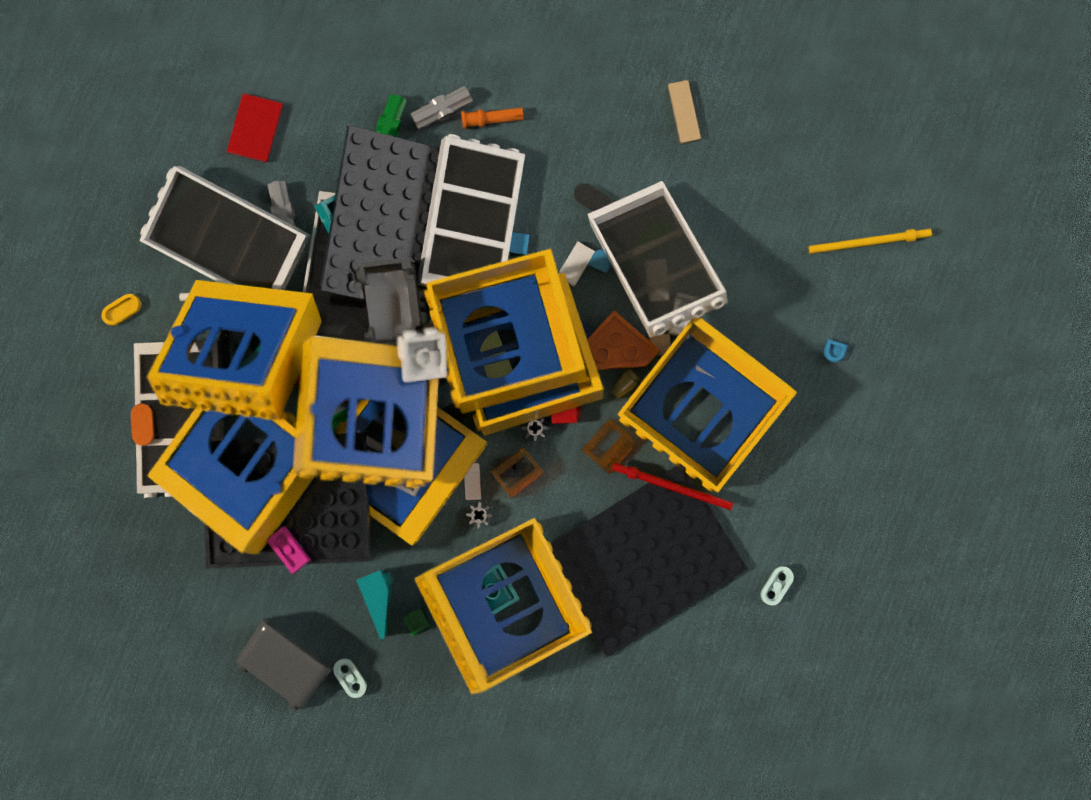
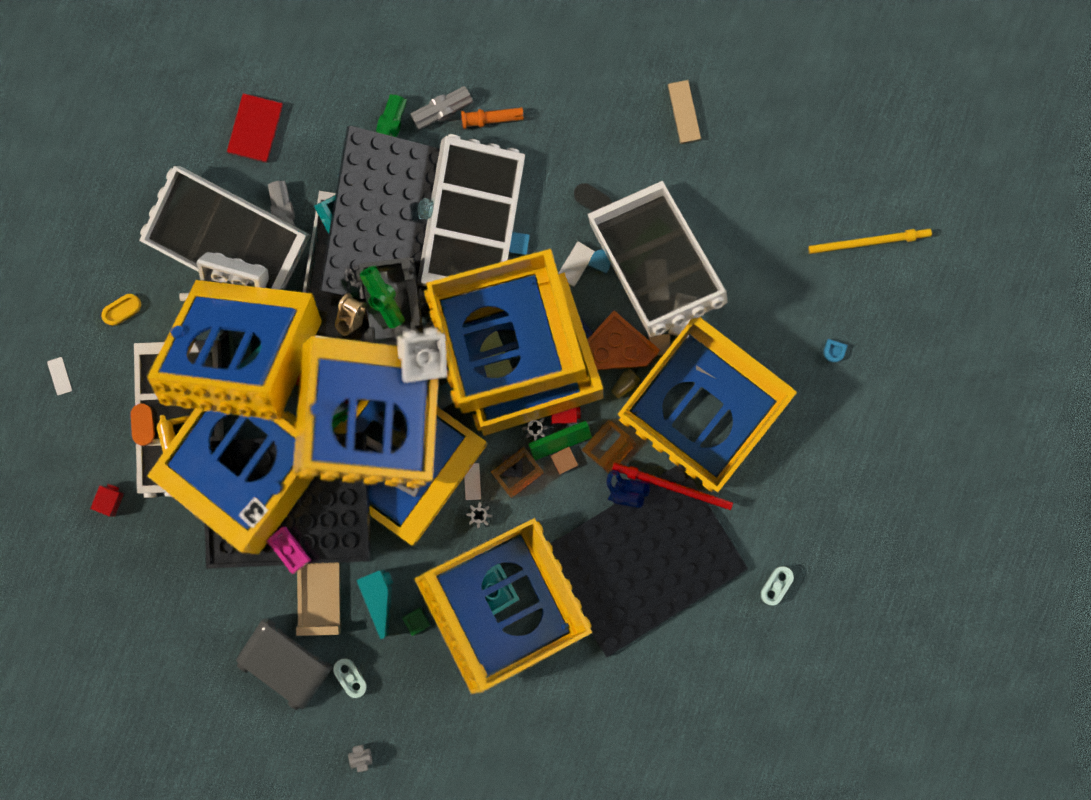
none -> white sticker [47,357,72,395]
none -> red brick [90,483,124,517]
none -> yellow piece [157,415,190,453]
none -> white slope [197,252,269,288]
none -> sticker [240,497,268,528]
none -> tan panel [296,563,341,636]
none -> tan piece [335,293,367,336]
none -> light grey gear [348,745,373,772]
none -> green piece [359,266,405,329]
none -> clear light blue tile [417,198,434,220]
none -> green tile [528,421,592,460]
none -> medium nougat tile [551,447,578,475]
none -> clear blue piece [607,470,650,508]

